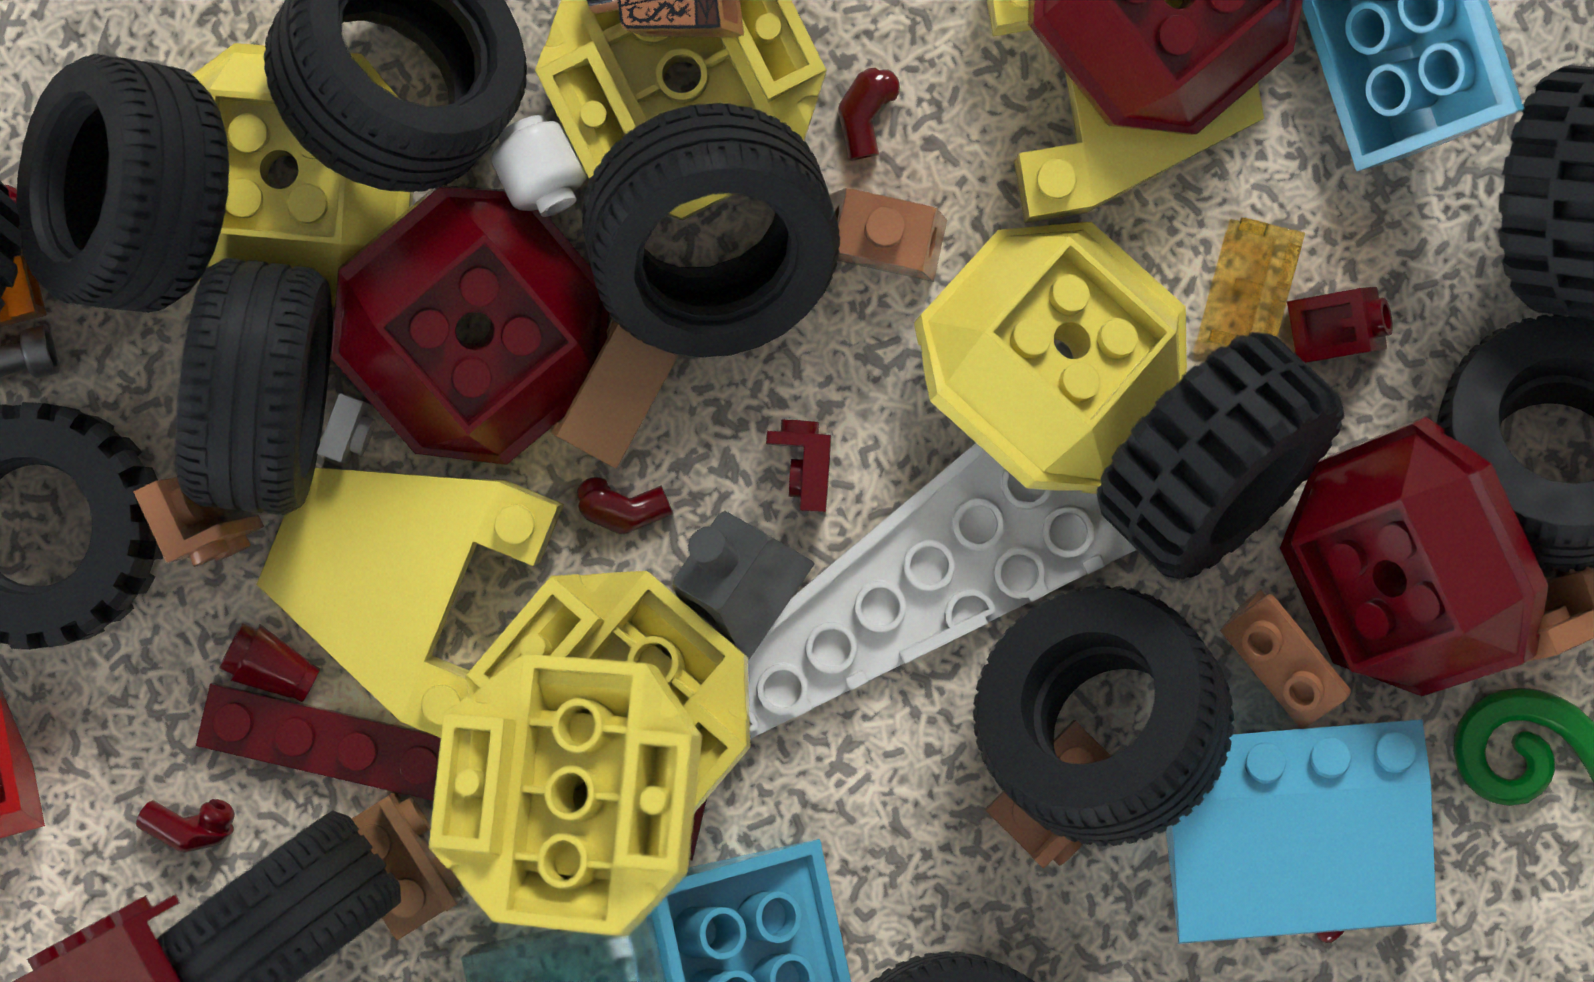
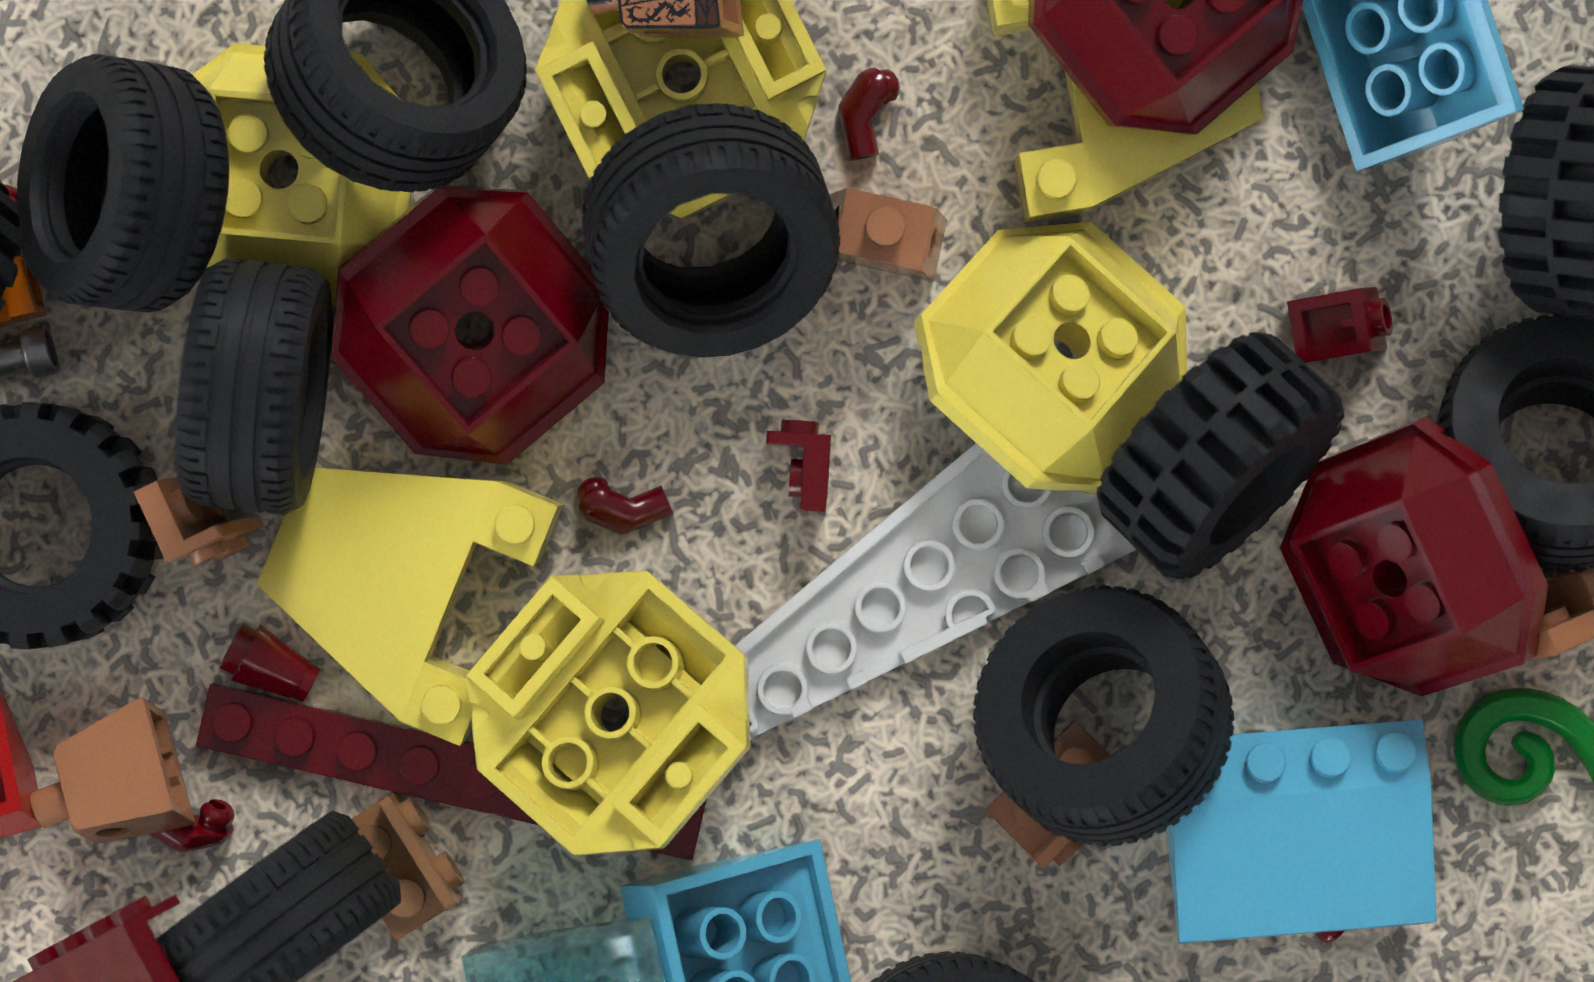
light grey plate [316,393,375,463] -> none
light yellow piece [429,654,702,936] -> none
white head [491,115,587,217] -> none
medium nougat hinge [550,321,678,469] -> none
dark grey torso [672,511,814,661] -> none
clear yellow hinge [1196,217,1305,348] -> none
nougat bracket [1220,589,1351,729] -> none
none -> nougat torso [30,697,195,843]

